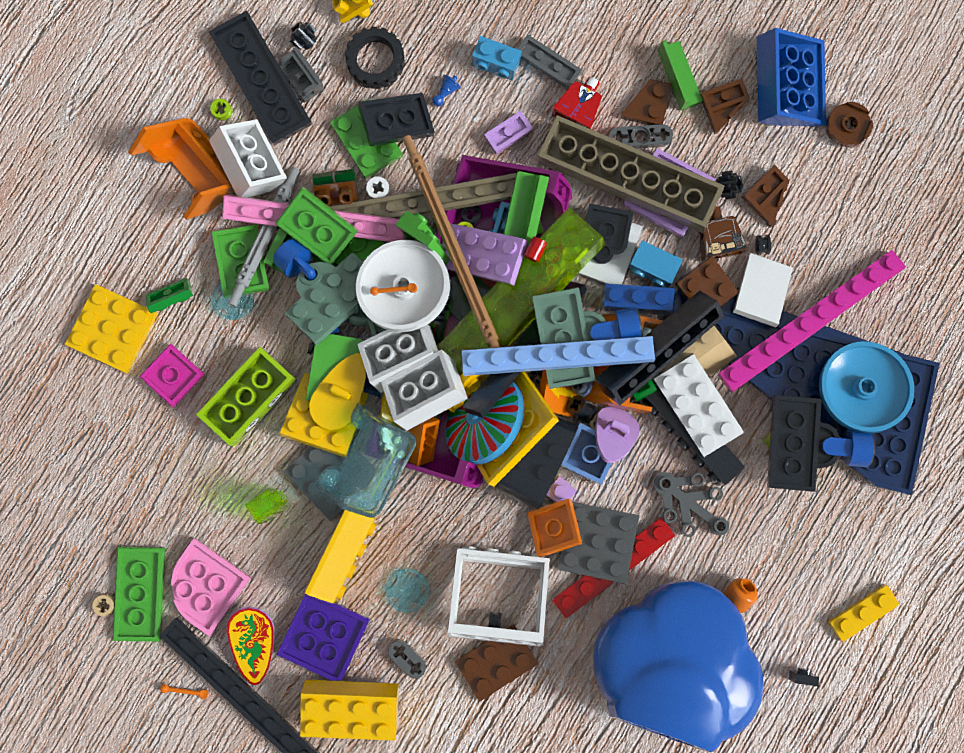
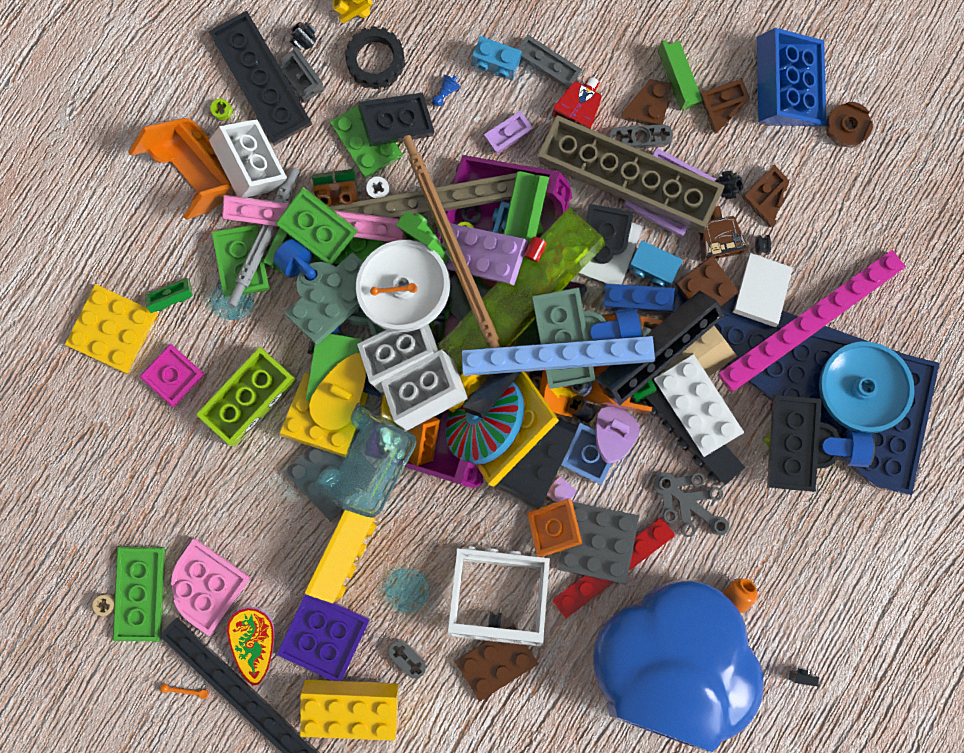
clear neon green brick [245,488,289,524] -> none
yellow plate [827,584,900,642] -> none

